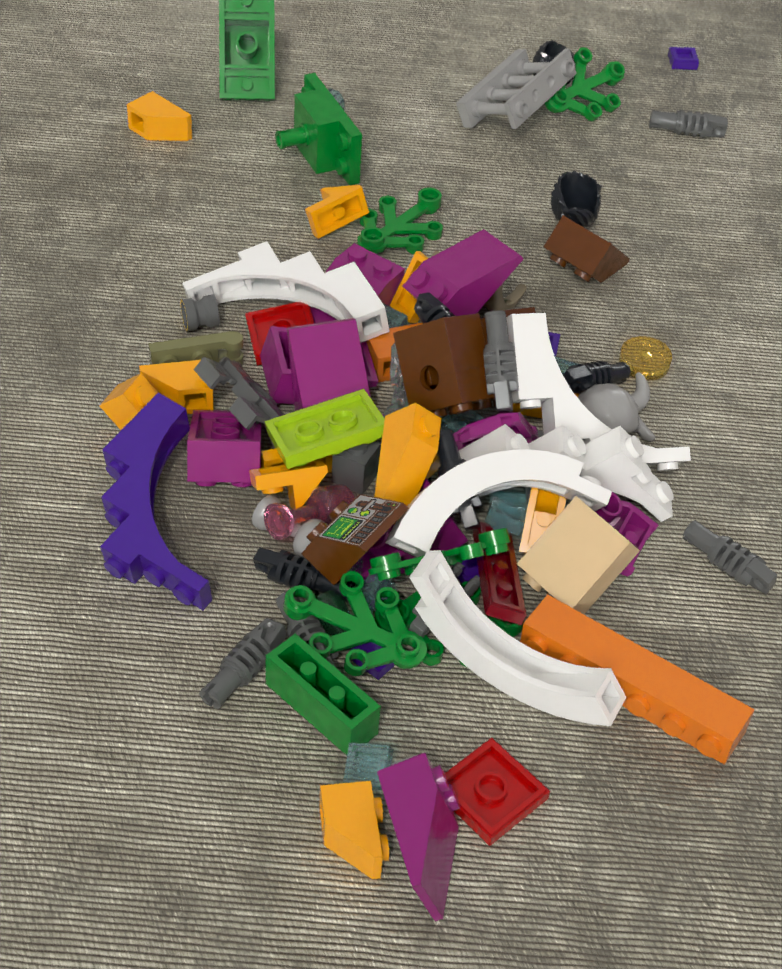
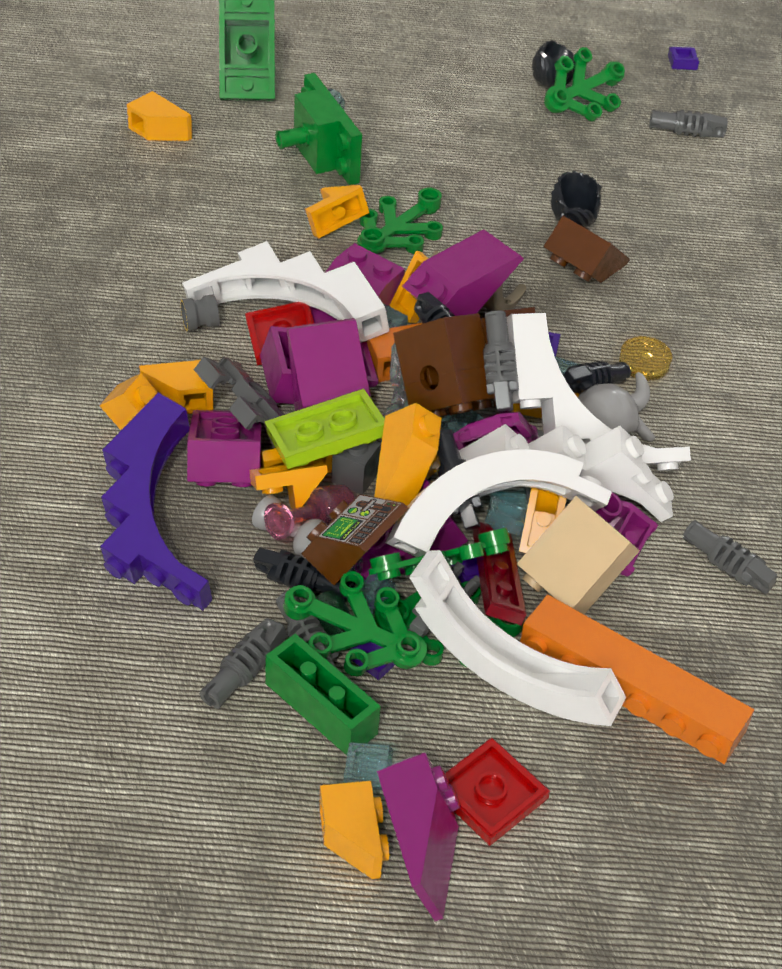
olive plate [148,331,243,365] -> none
light grey fence [456,48,577,129] -> none

